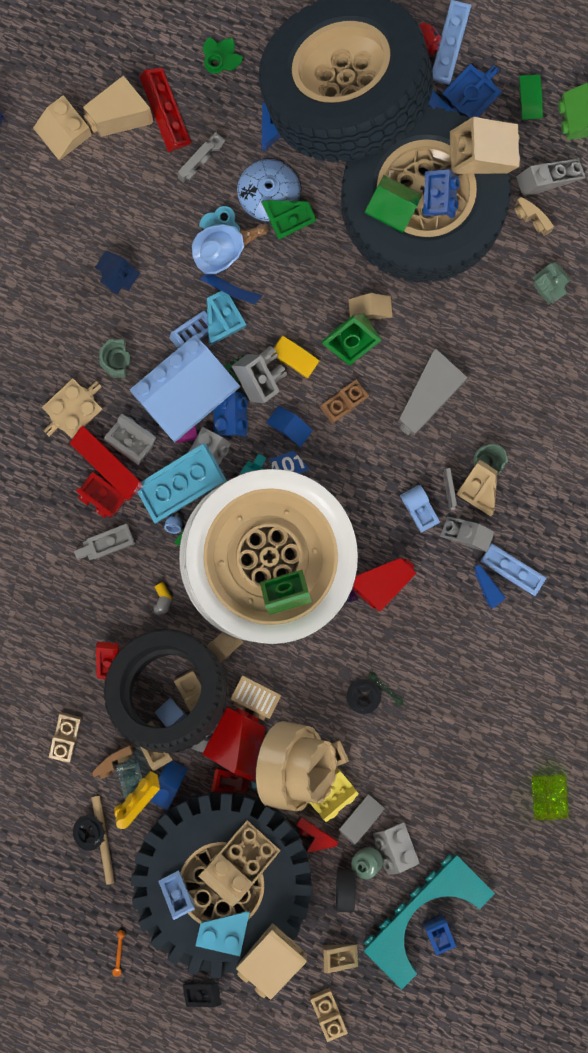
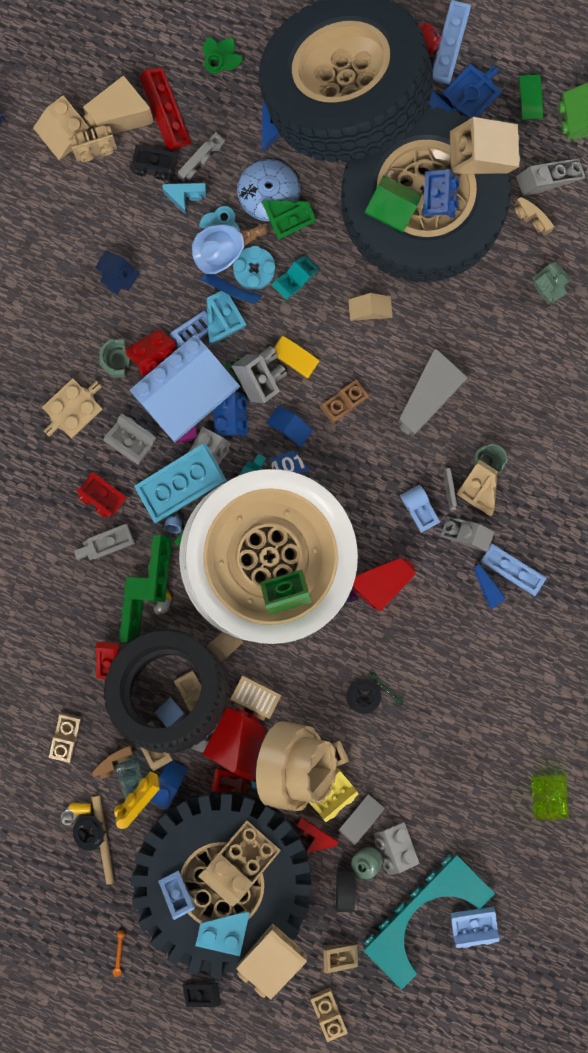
red slope [70,425,143,501] -> none
green slope [322,313,382,366] -> none
blue slope [423,915,456,956] -> none
none -> arm [61,803,91,826]
none -> tan hinge [69,125,117,162]
none -> green bracket [119,535,172,643]
none -> red bracket [125,329,176,377]
none -> black bracket [129,144,178,181]
none -> medium azure slope [163,183,206,214]
none -> medium azure plate [233,246,275,289]
none -> teal slope [272,255,320,300]
none -> light blue bracket [450,907,500,948]

